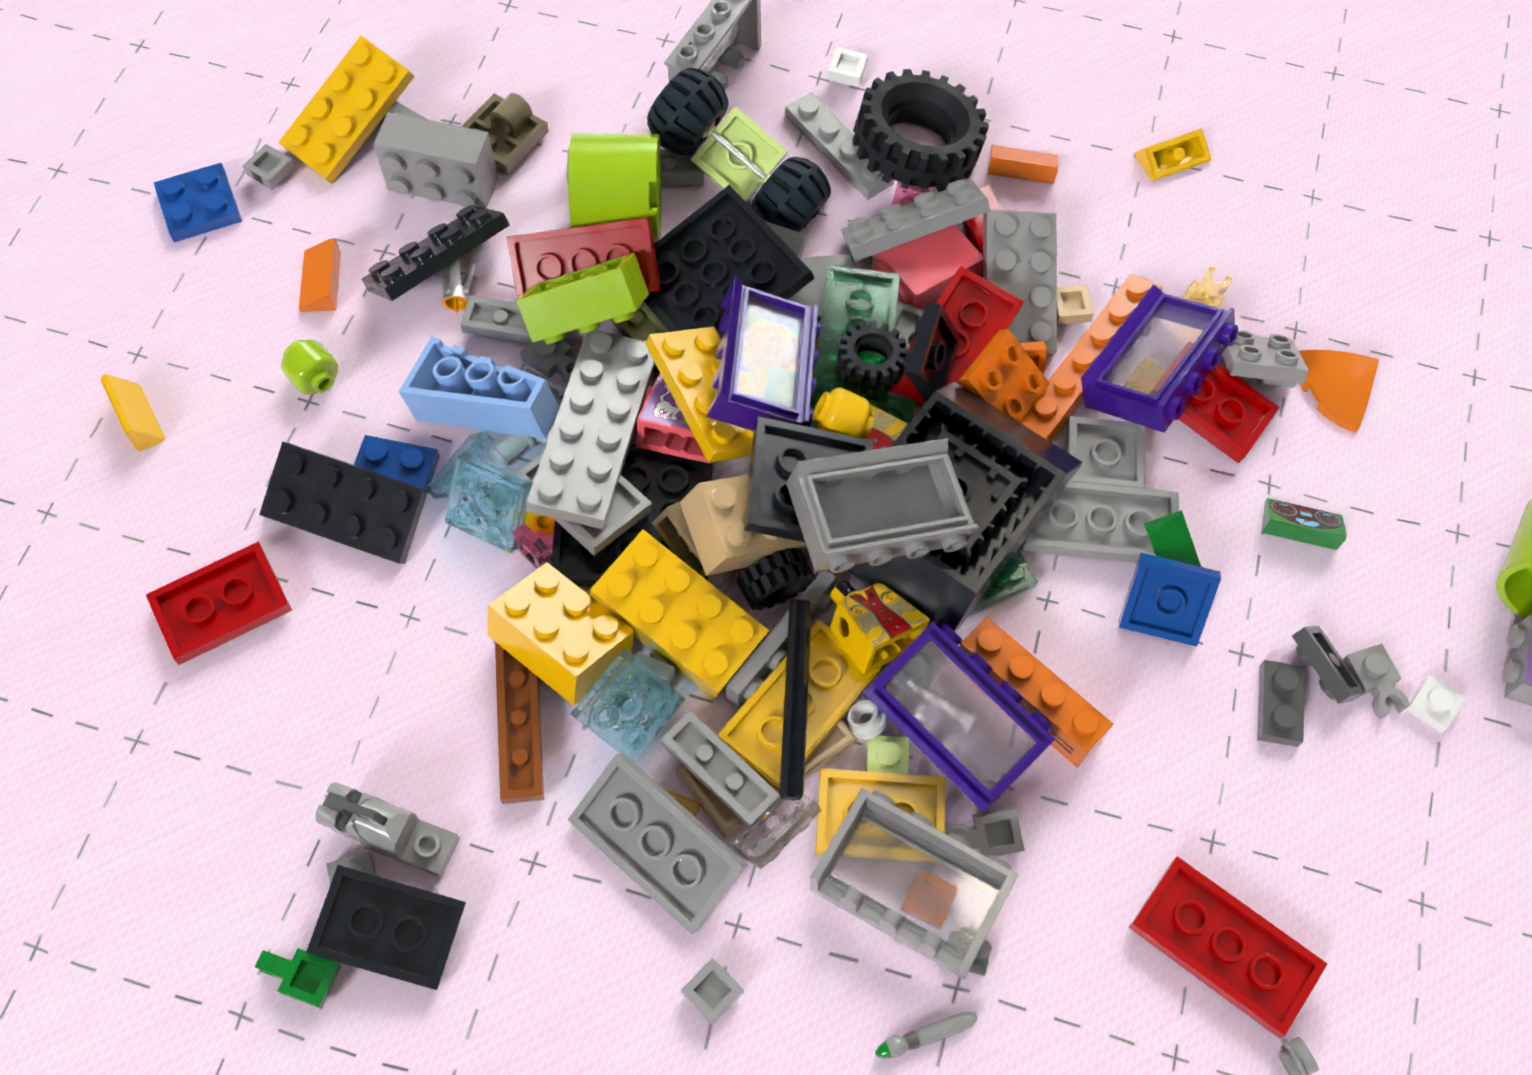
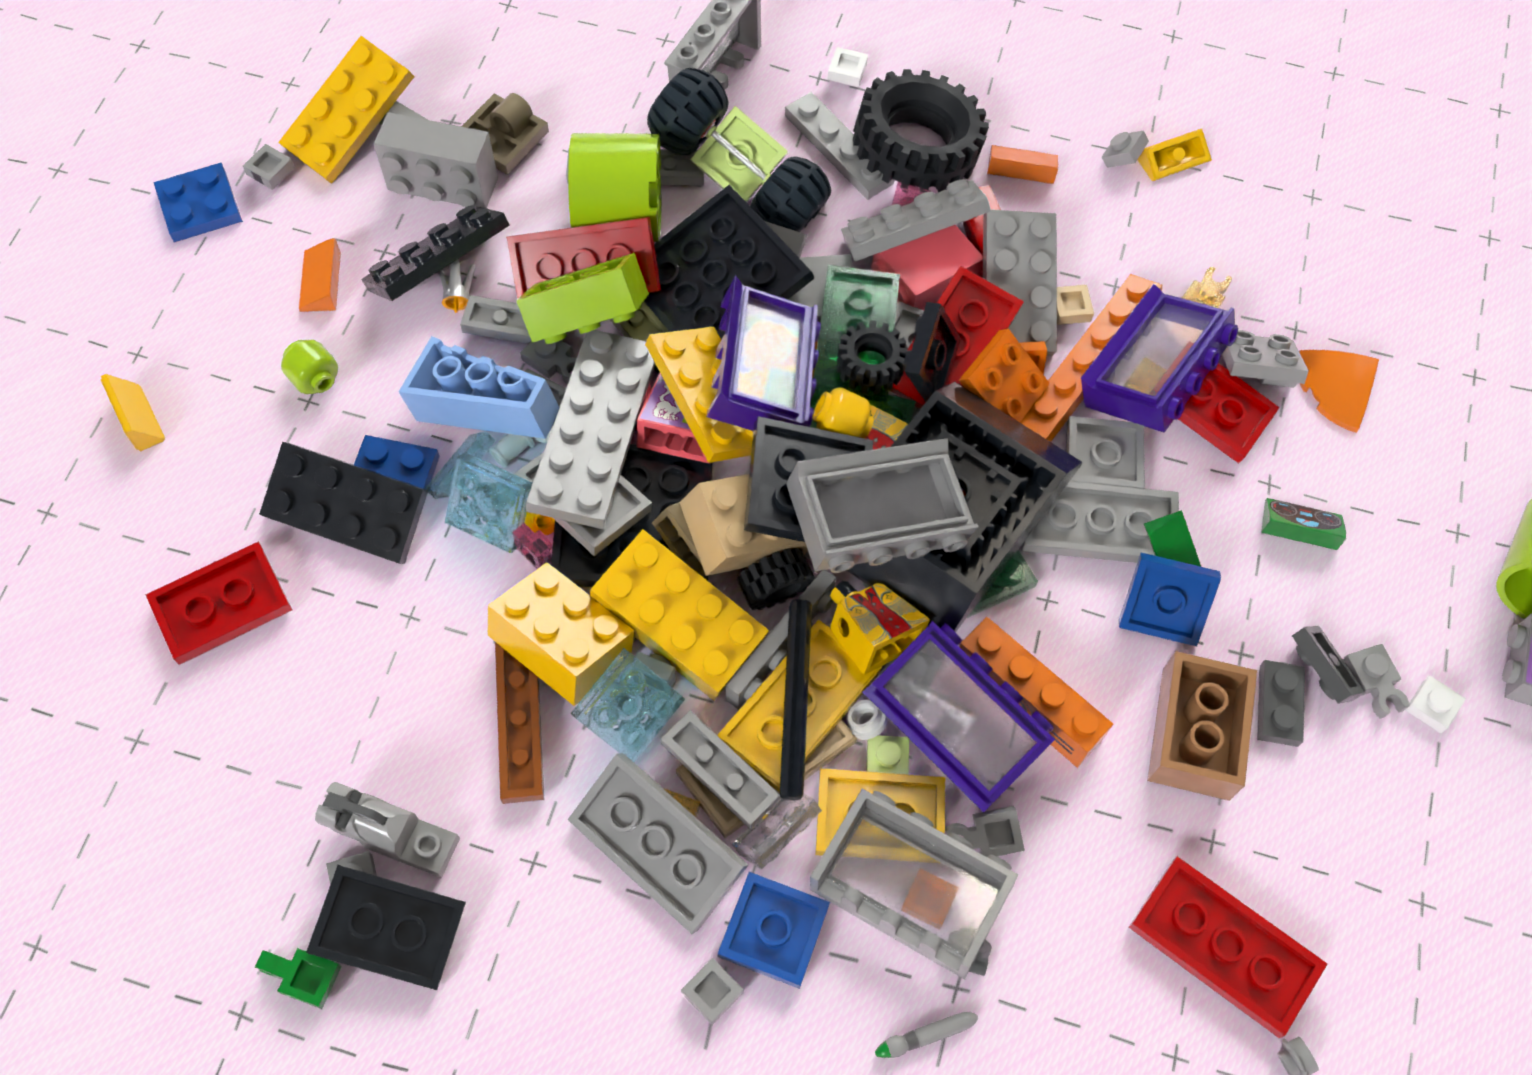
none -> blue plate [718,872,830,989]
none -> light grey plate [1101,130,1149,168]
none -> medium nougat brick [1147,651,1257,801]

